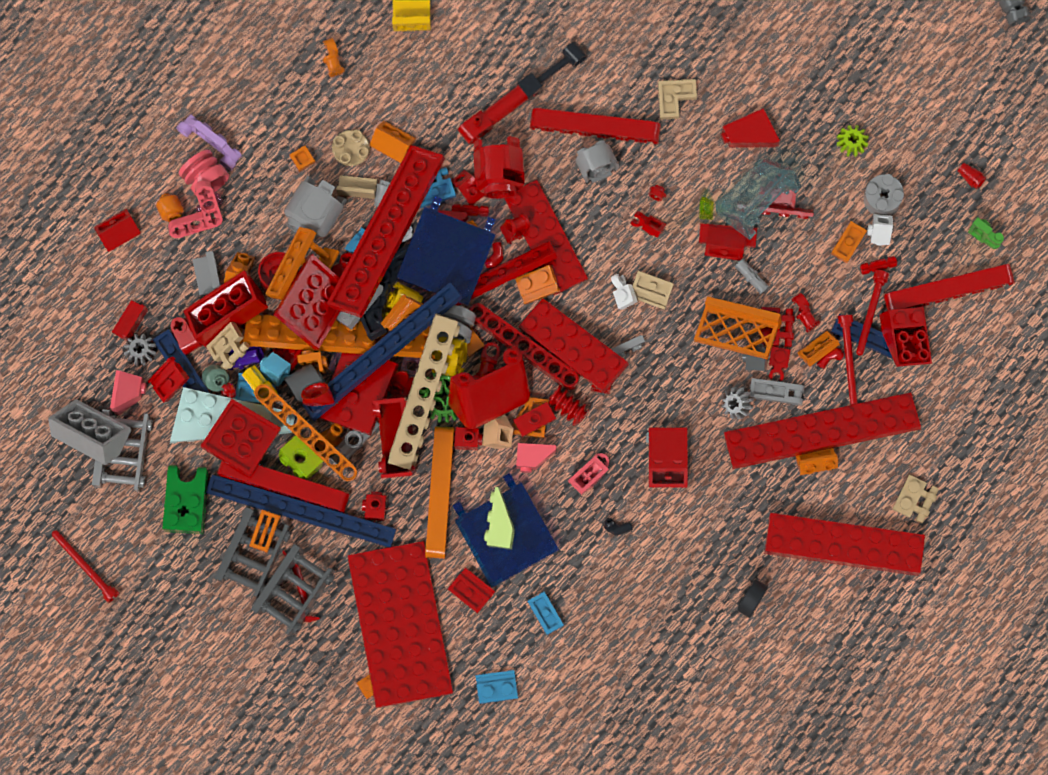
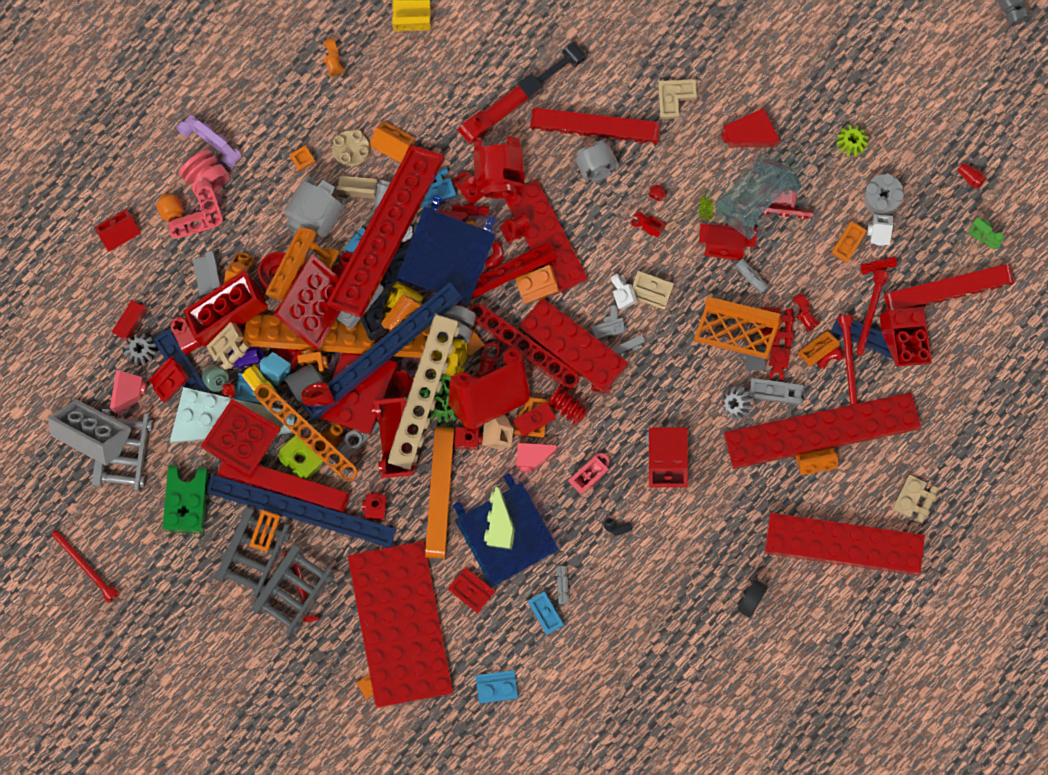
none -> light grey axle [556,566,569,604]
none -> light grey piece [591,306,627,341]

